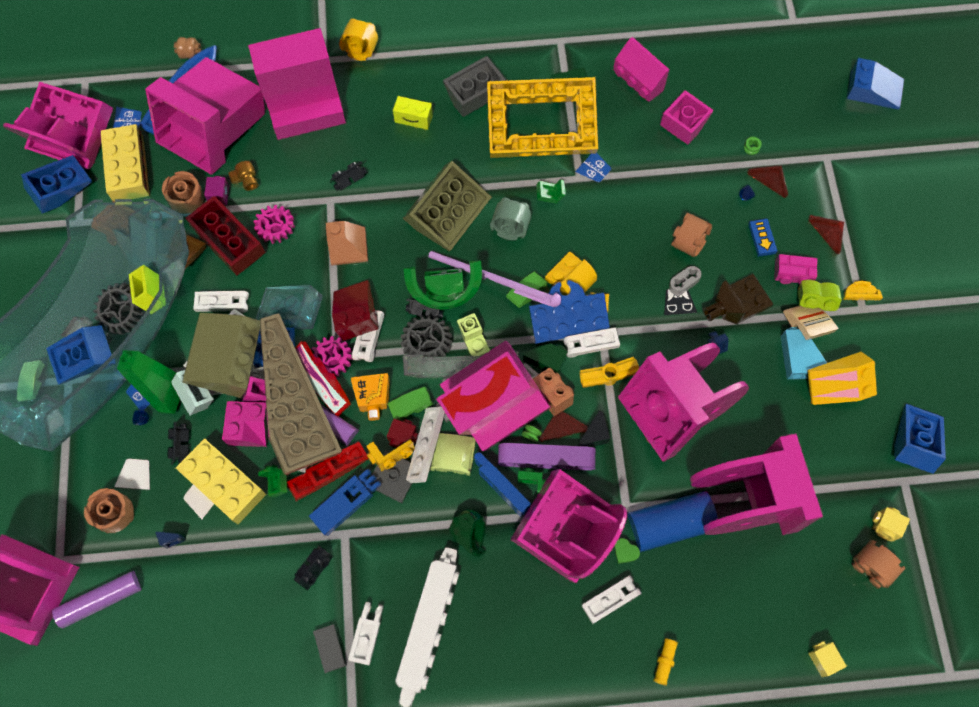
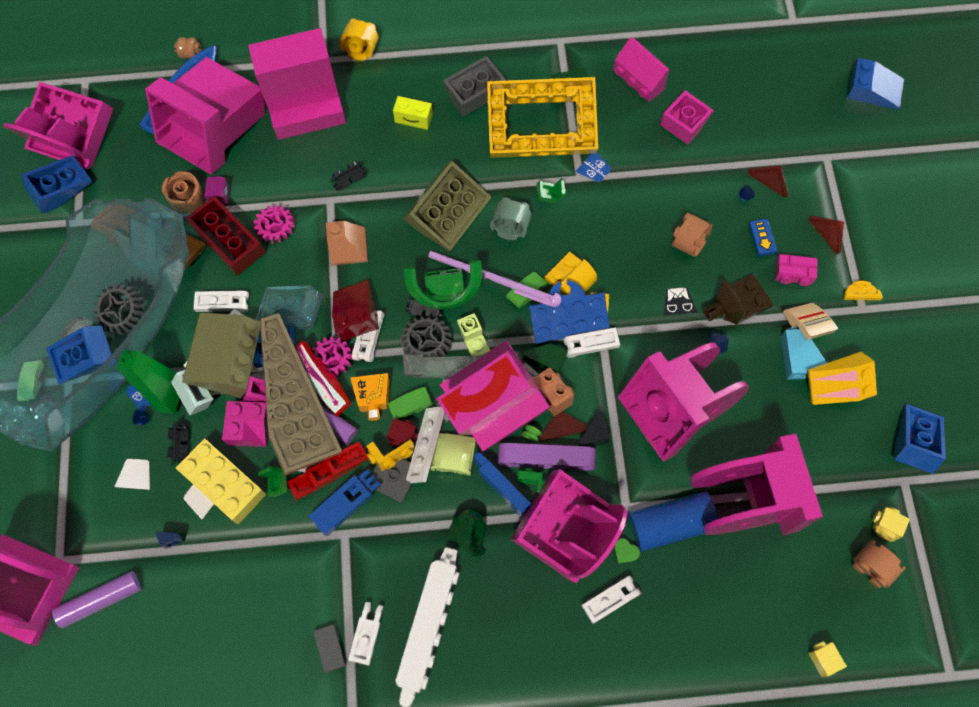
nougat brick [84,488,134,533] -> none
light yellow brick [101,124,150,202] -> none
blue sticker [113,107,141,128] -> none
neon yellow brick [129,265,164,313] -> none
pearl gold piece [228,161,258,191] -> none
black hinge [293,546,333,590] -> none
yellow piece [579,356,639,388] -> none
yellow pin [654,639,678,686] -> none
light grey beam [669,266,701,295] -> none
bright green bush [744,137,762,155] -> none
lime brick [798,280,842,311] -> none

